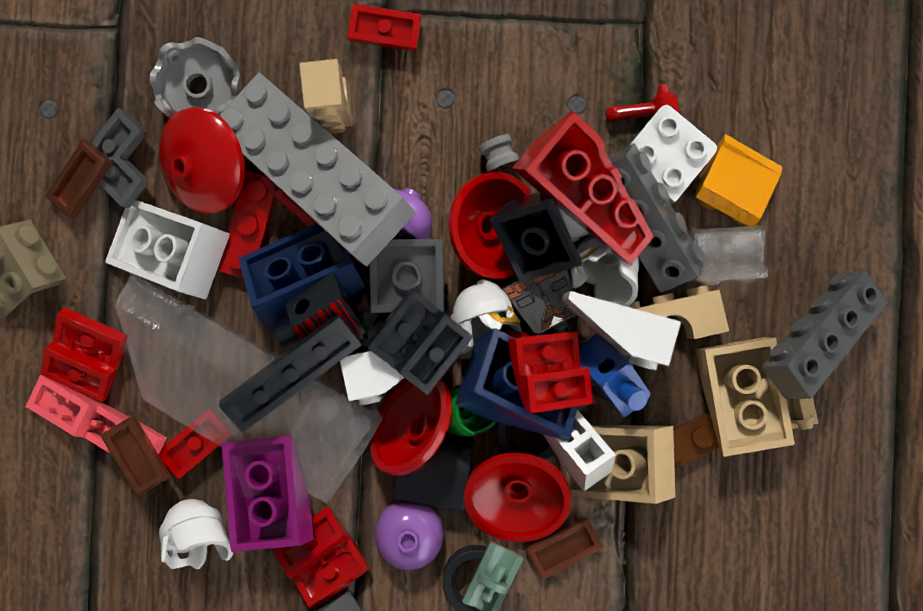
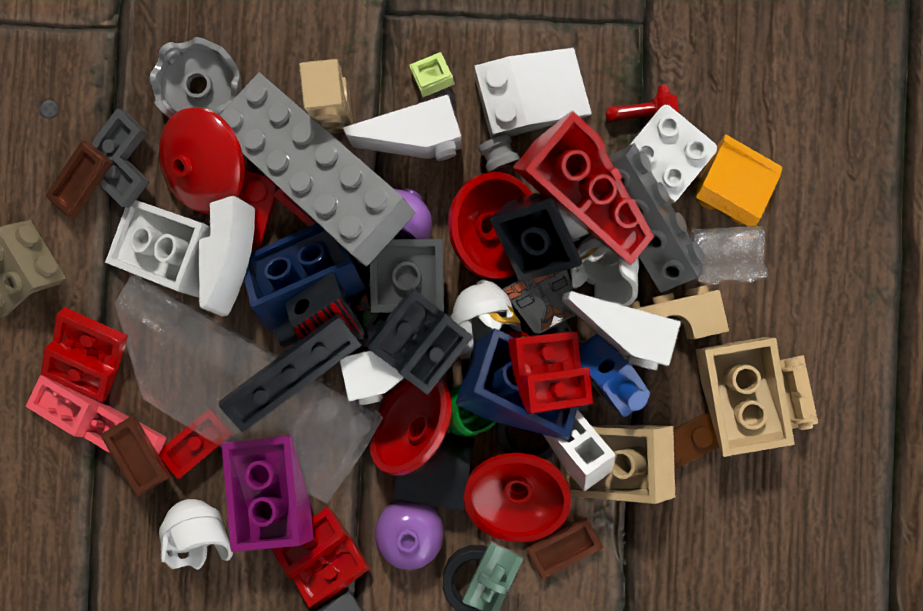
red plate [347,3,422,52] -> none
dark grey brick [761,270,888,399] -> none
none -> white slope [199,195,255,317]
none -> white slope [343,95,461,161]
none -> yellowish green tile [409,52,455,97]
none -> white slope [474,48,592,139]

